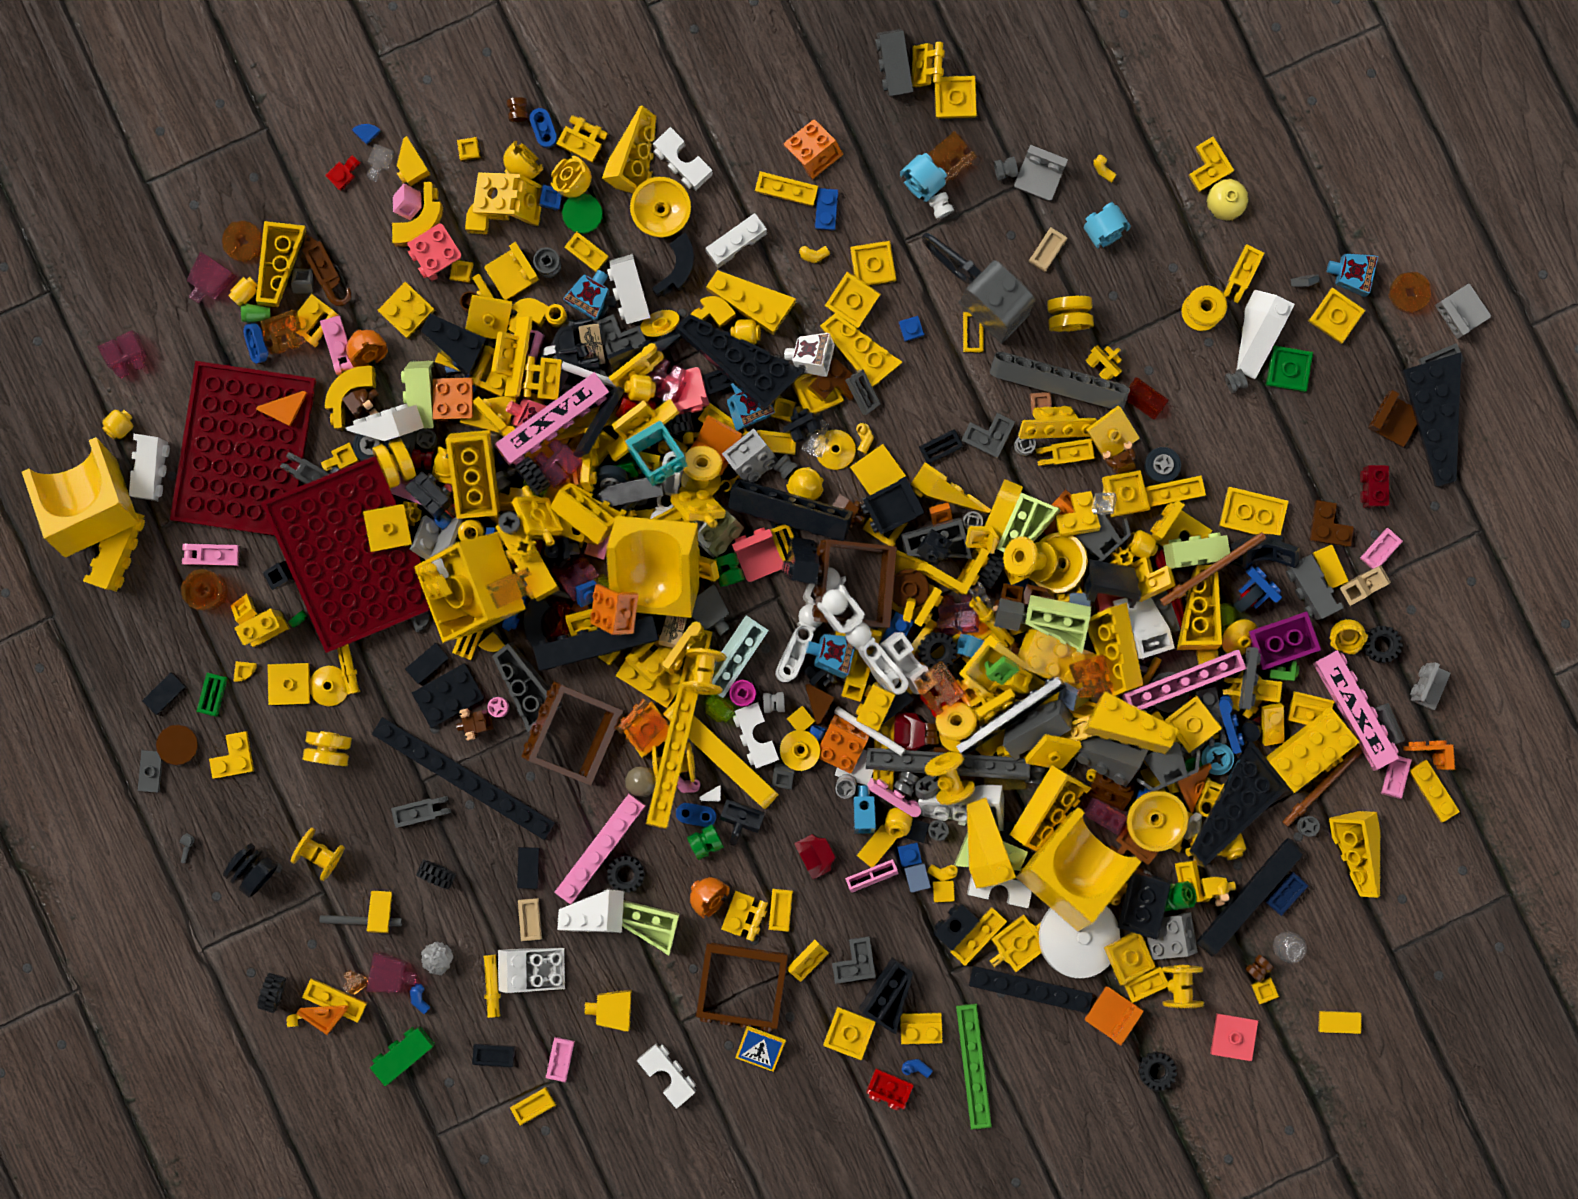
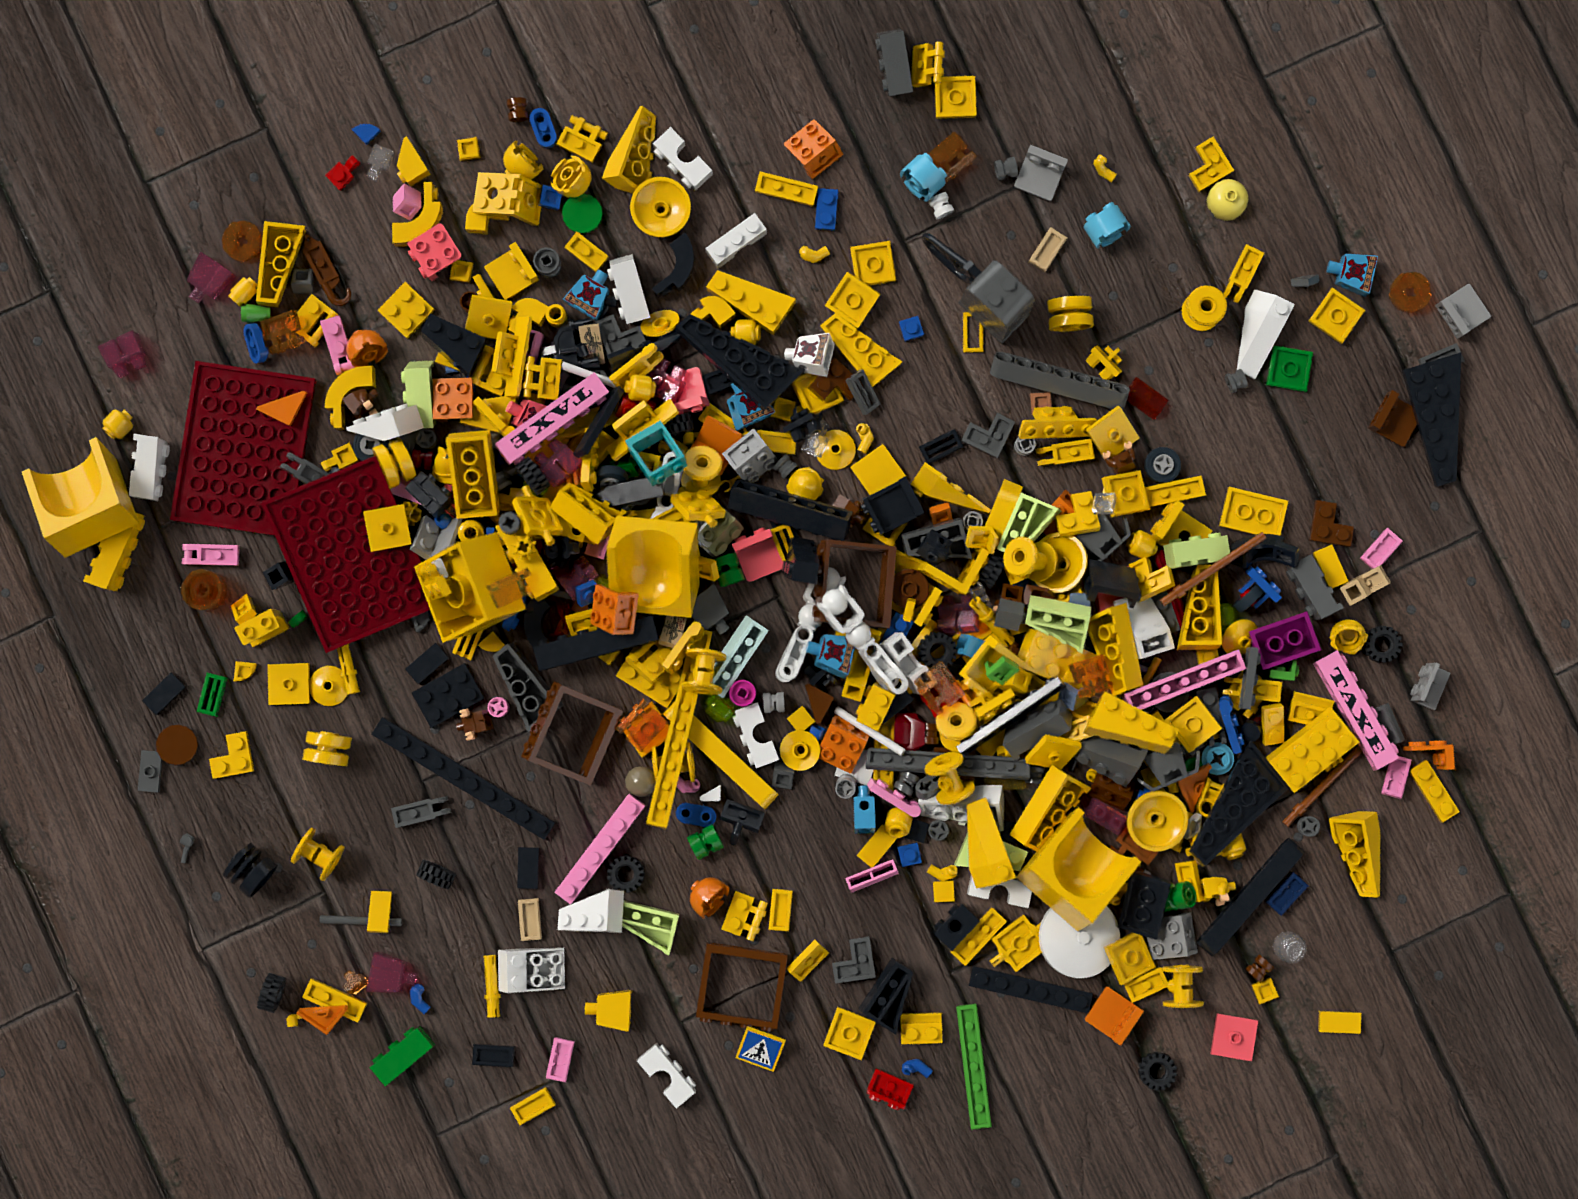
light grey piece [421,942,454,975] -> none
dark red slope [794,834,835,880] -> none
sand blue panel [904,863,930,892] -> none
yellow gear [1109,547,1135,567] -> none
dark red bracket [1360,465,1389,508] -> none

